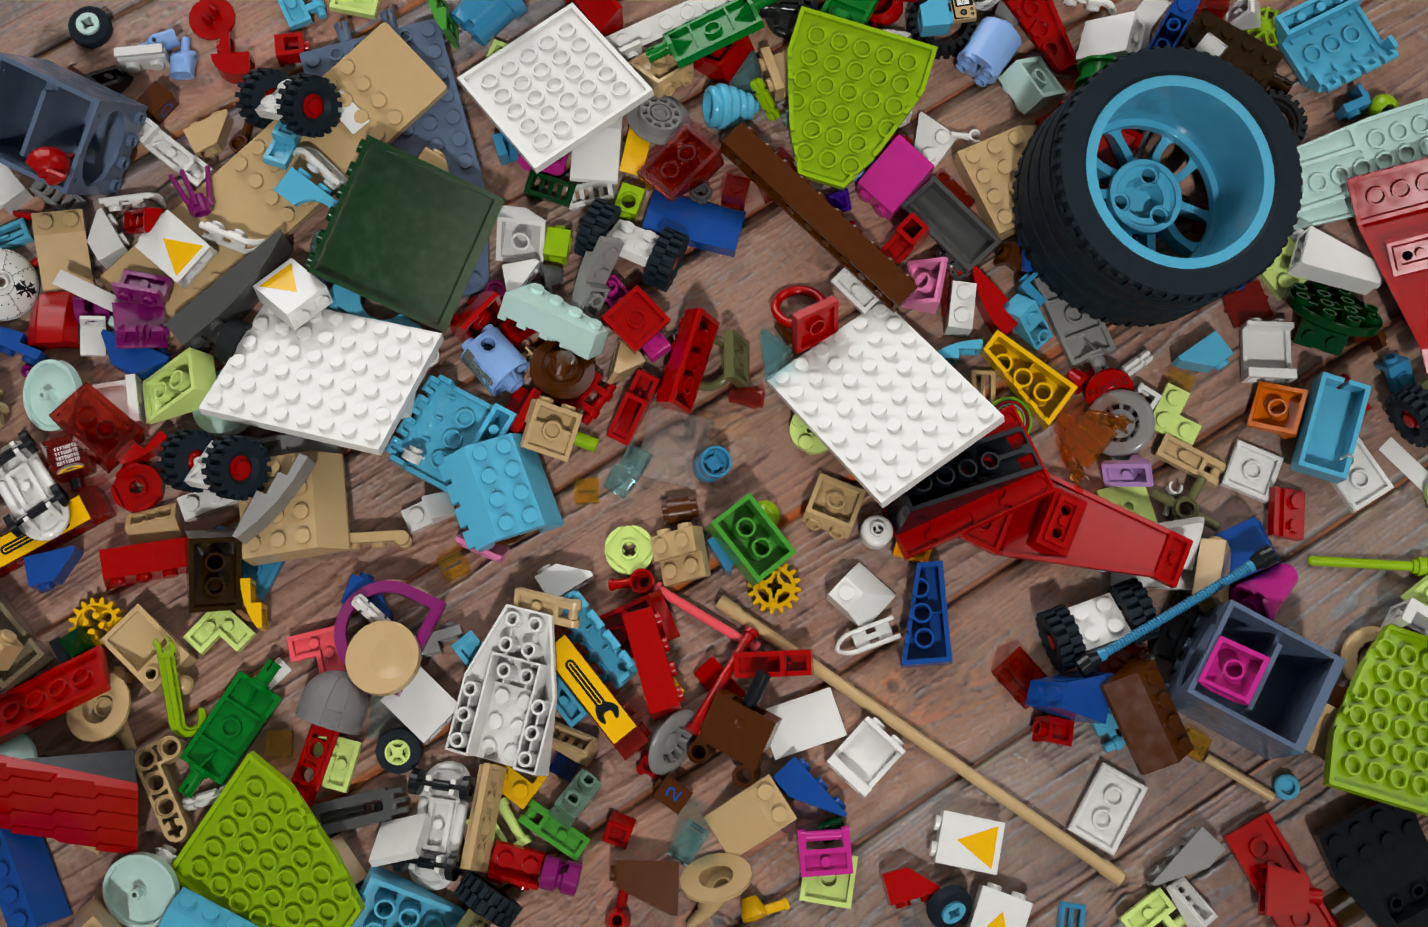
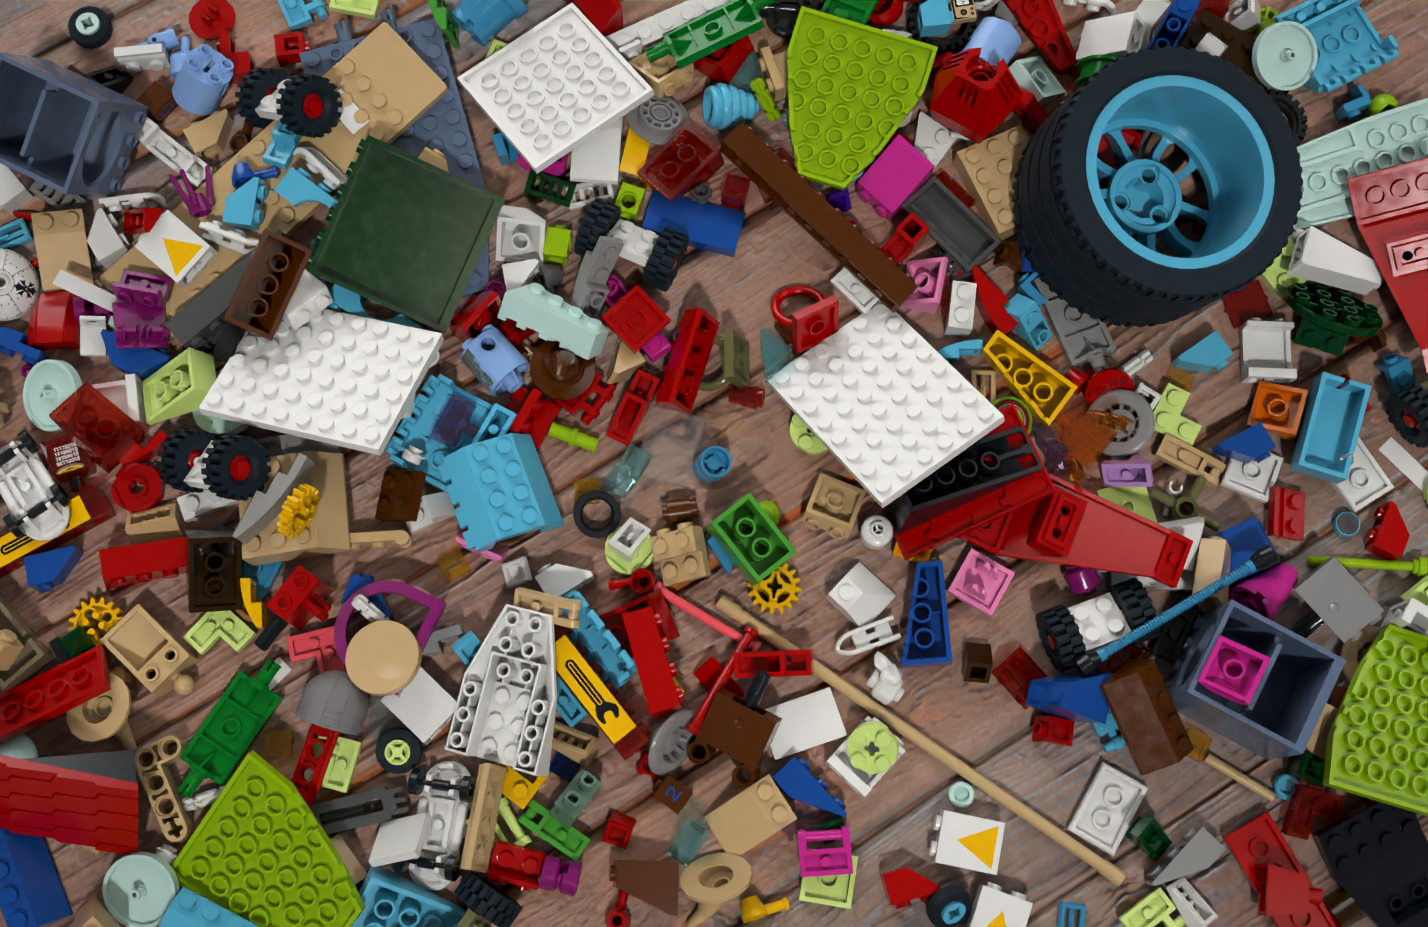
red piece [25,146,75,186] -> none
lime piece [152,636,206,738] -> none
tan plate [519,396,583,462] -> none
none -> light blue cylinder [172,44,234,115]
none -> medium azure slope [222,177,268,231]
none -> reddish brown slope [222,228,313,341]
none -> blue bar [232,162,279,189]
none -> red piece [254,565,333,651]
none -> yellow gear [276,483,320,539]
none -> reddish brown plate [375,471,426,522]
none -> clear purple plate [430,393,480,449]
none -> white tile [501,556,533,588]
none -> black tyre [573,490,621,538]
none -> white slope [608,517,651,563]
none -> yellowish green plate [847,721,900,774]
none -> white head [866,651,905,705]
none -> red helmet [929,48,1047,144]
none -> bright pink plate [947,548,1015,617]
none -> light aqua tile [947,781,974,808]
none -> dark brown brick [963,642,993,683]
none -> plate [1033,423,1068,474]
none -> magenta head [1063,566,1101,597]
none -> dark green slope [1125,813,1172,862]
none -> blue slope [1211,422,1276,464]
none -> light aqua piece [1252,21,1318,91]
none -> clear red plate [1280,783,1344,840]
none -> dark green slope [1285,750,1325,789]
none -> light grey piece [1291,555,1385,643]
none -> tile [1333,512,1360,537]
none -> red slope [1364,501,1410,560]

